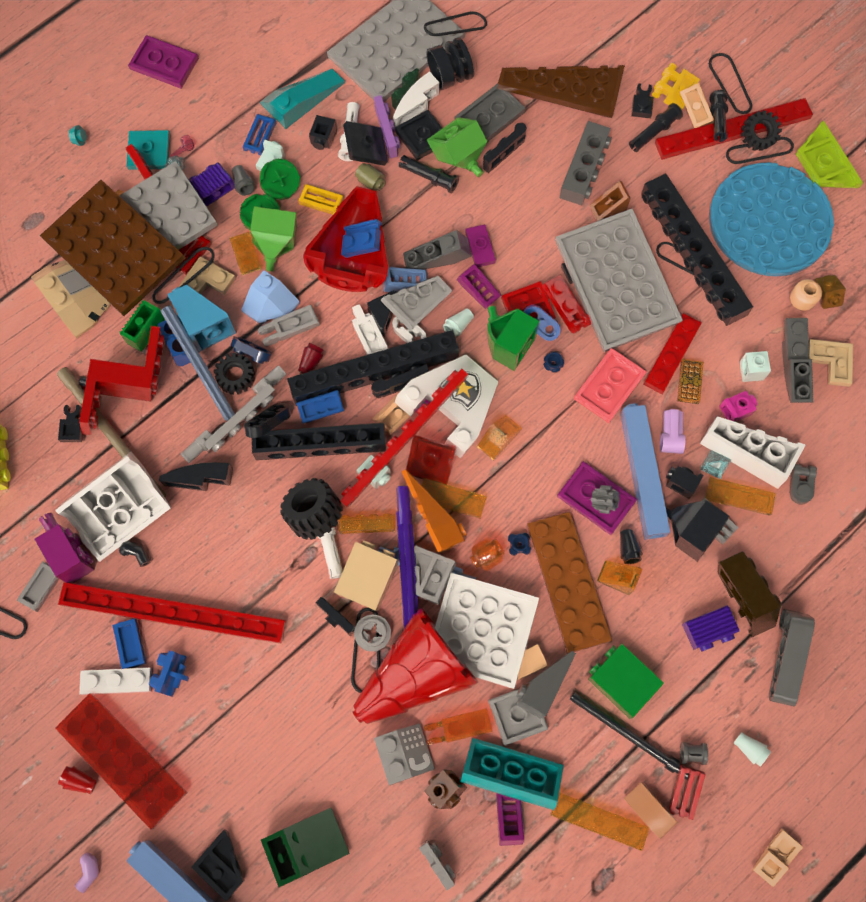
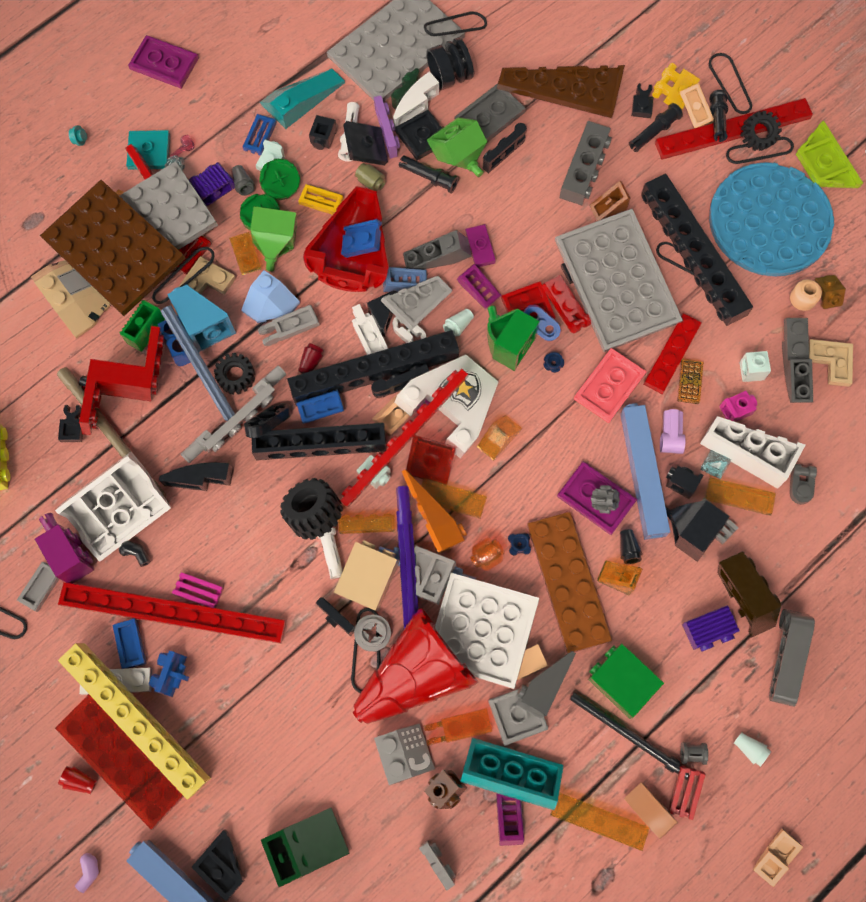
dark blue plate [230,336,272,364] -> none
none -> light yellow brick [58,643,211,800]
none -> dark pink tile [172,572,224,608]

